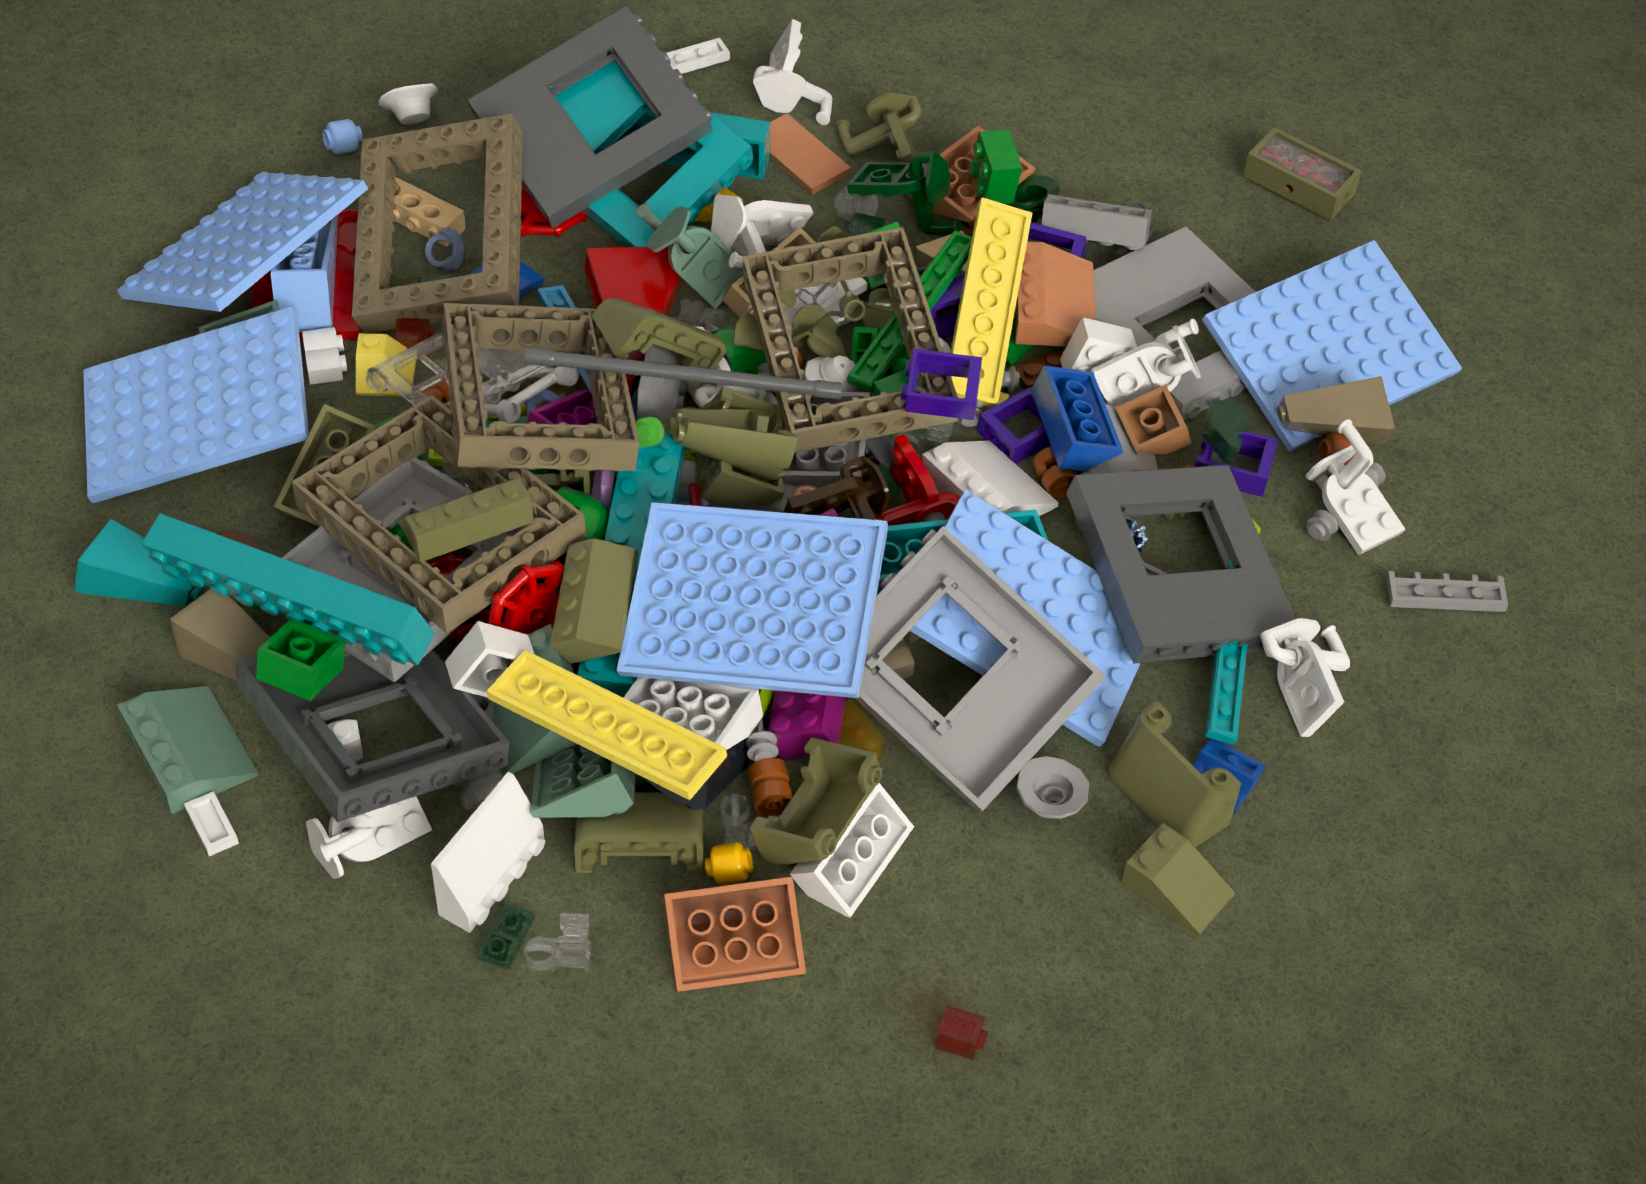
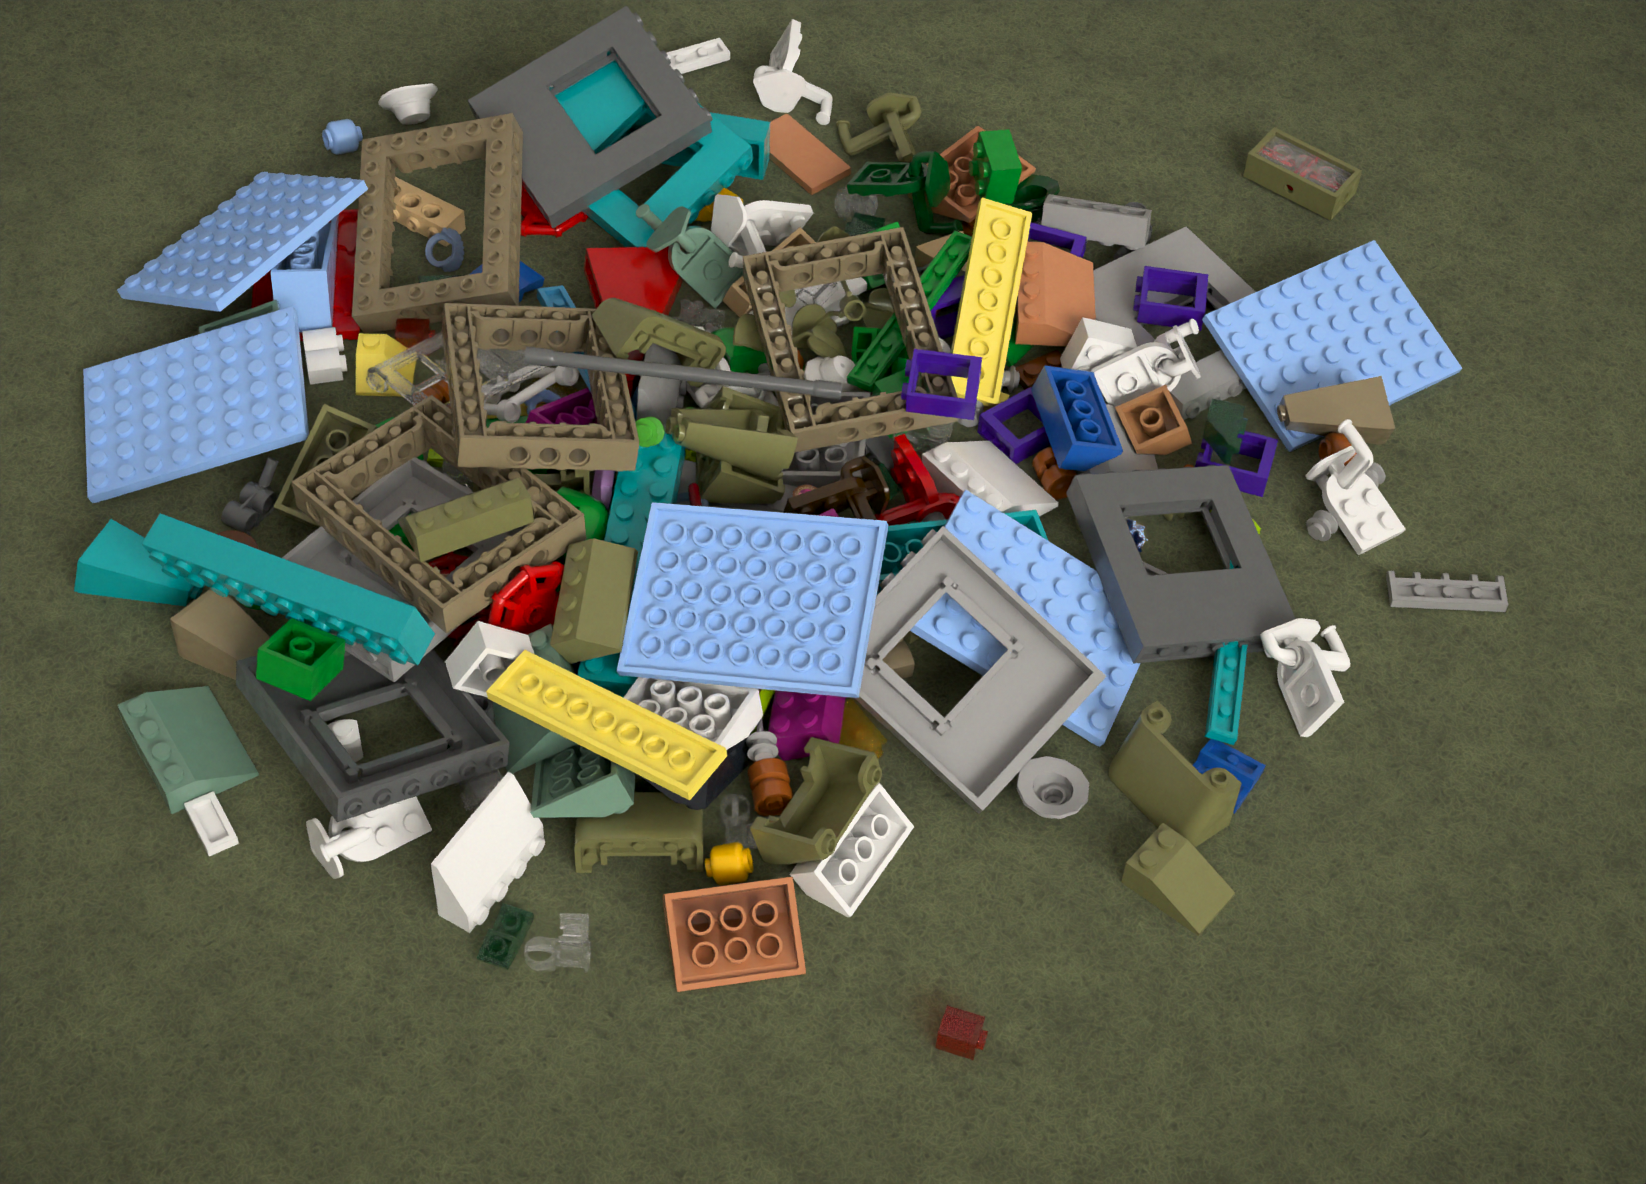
none -> dark grey beam [221,457,279,535]
none -> dark purple window [1133,266,1209,331]

